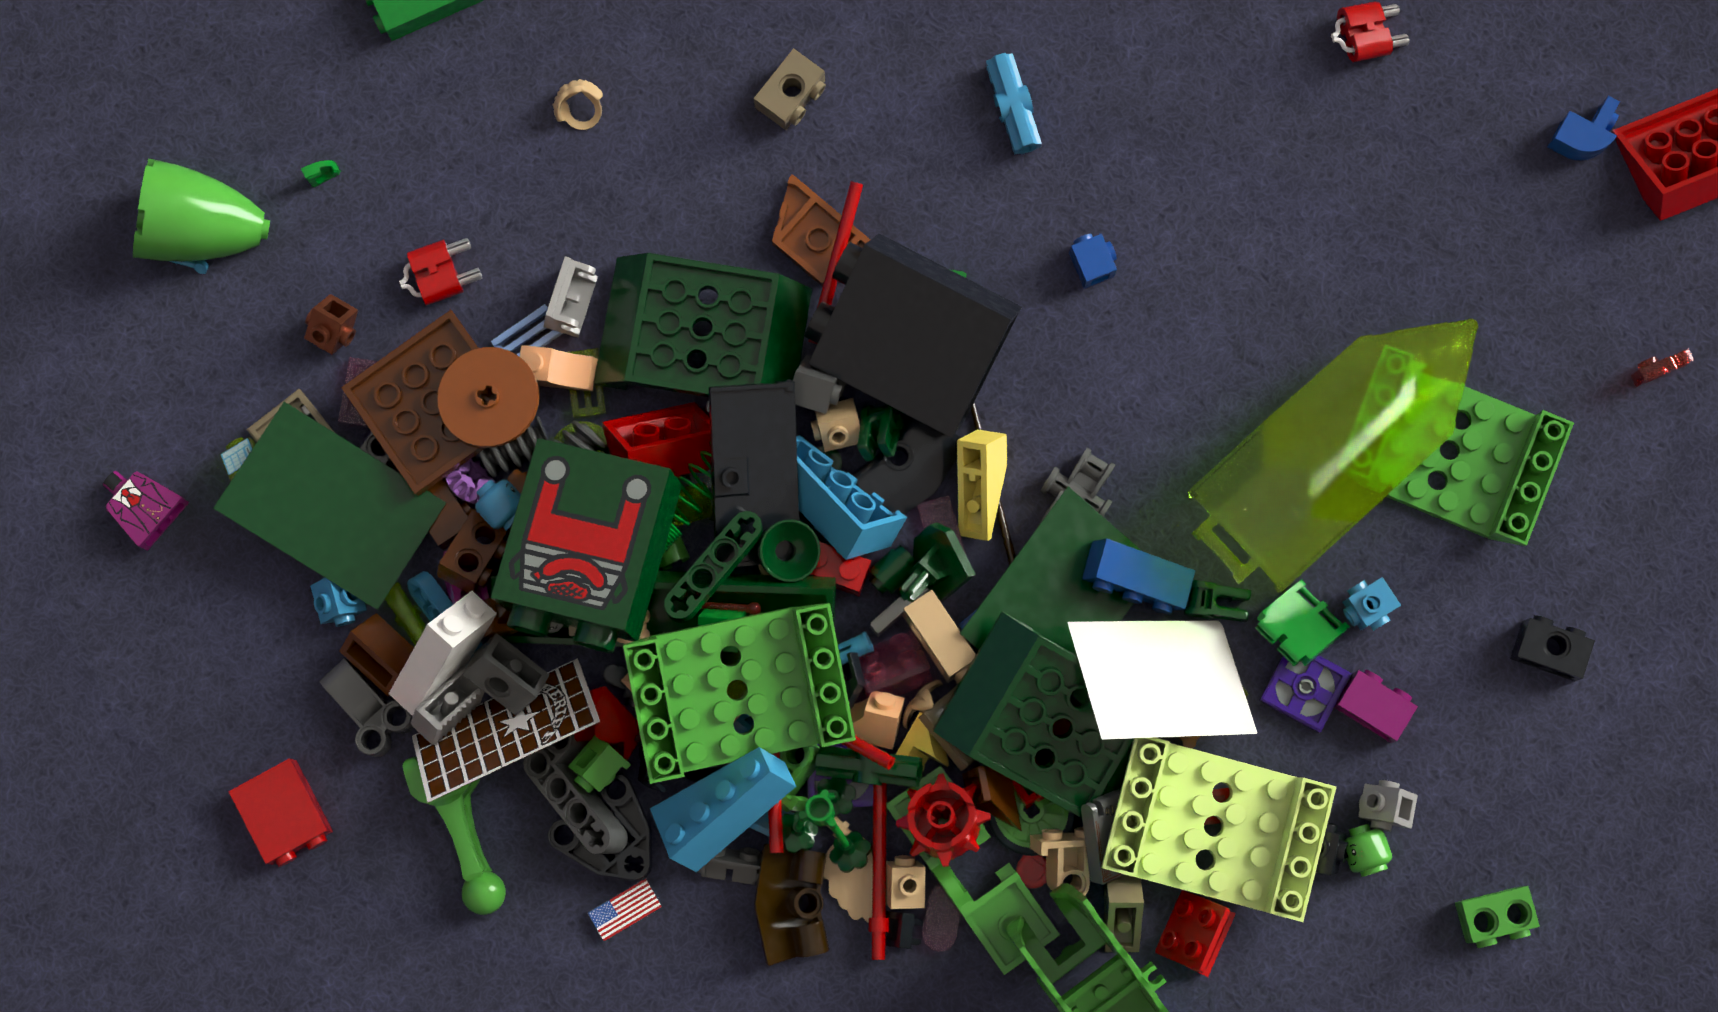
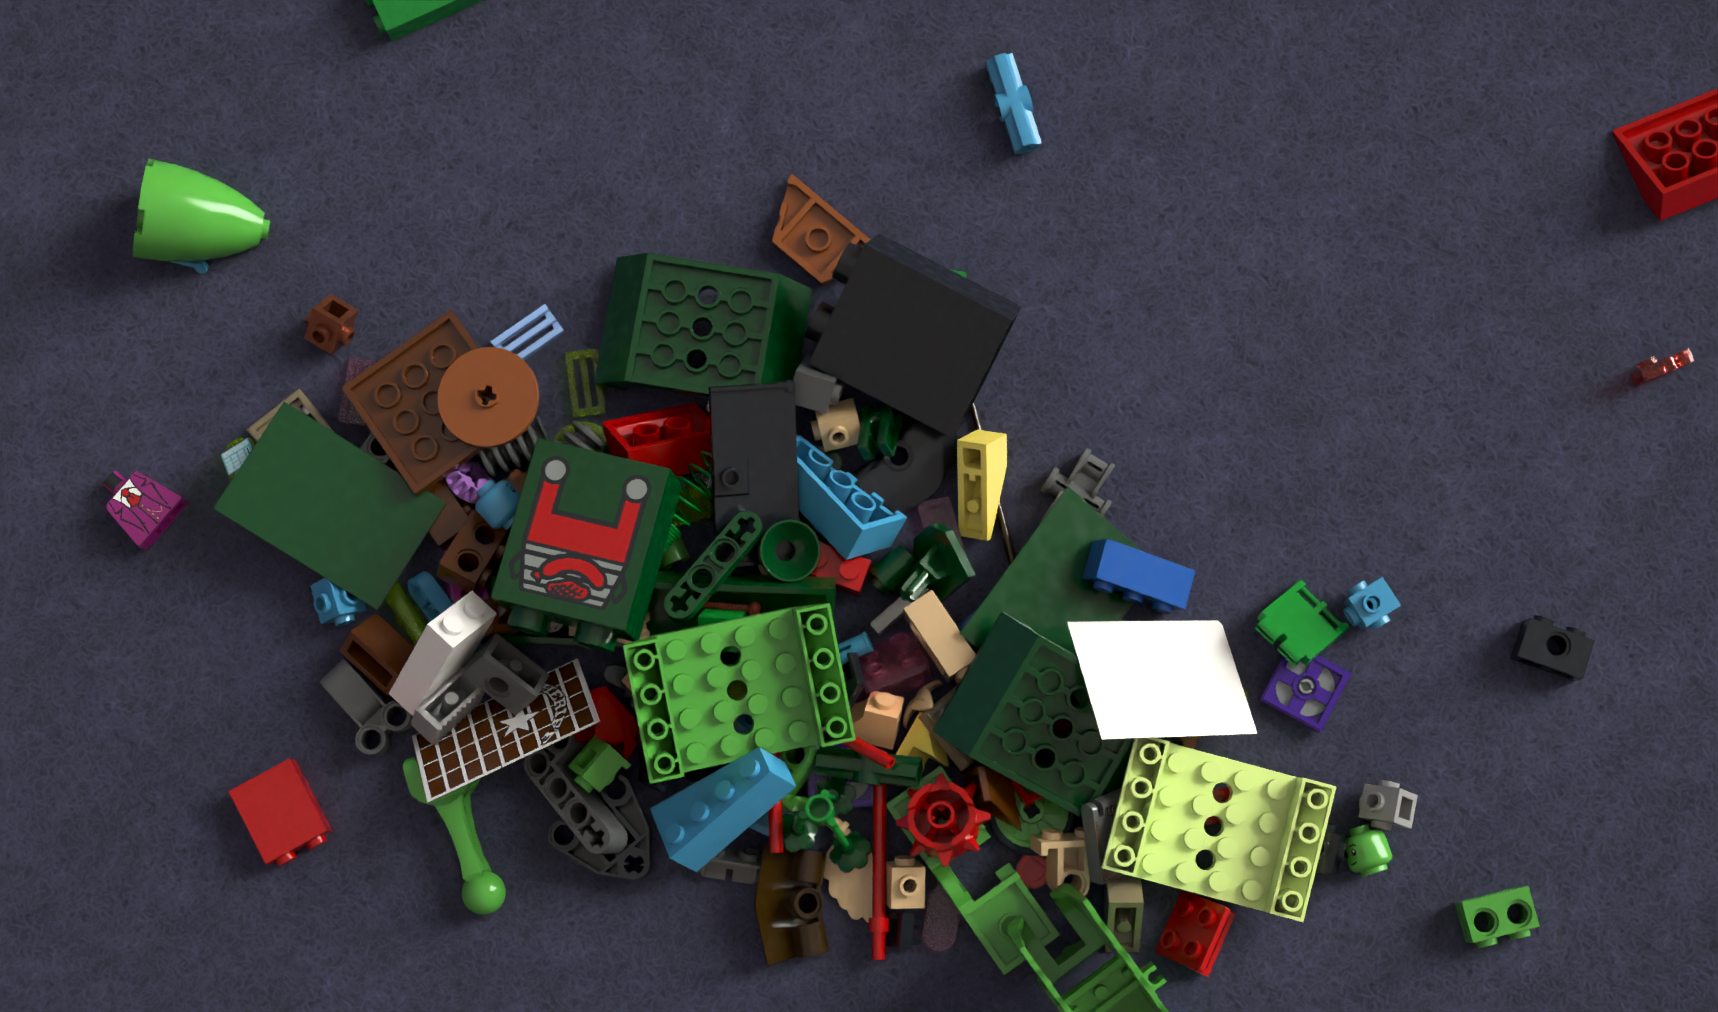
green tile [301,160,341,188] -> none
red piece [399,238,482,306] -> none
light nougat arch [520,345,598,392] -> none
light grey hinge [543,256,598,338] -> none
tan piece [553,79,603,130] -> none
tile [587,877,664,942] -> none
dark tan brick [754,48,826,130] -> none
red piece [808,181,863,345] -> none
blue brick [1069,234,1117,289] -> none
dark green piece [1184,580,1251,622] -> none
clear neon green windscreen [1187,318,1478,594] -> none
red piece [1331,1,1409,62] -> none
magenta brick [1334,669,1418,743] -> none
bright green slope [1336,346,1574,546] -> none
blue brick [1547,96,1620,160] -> none

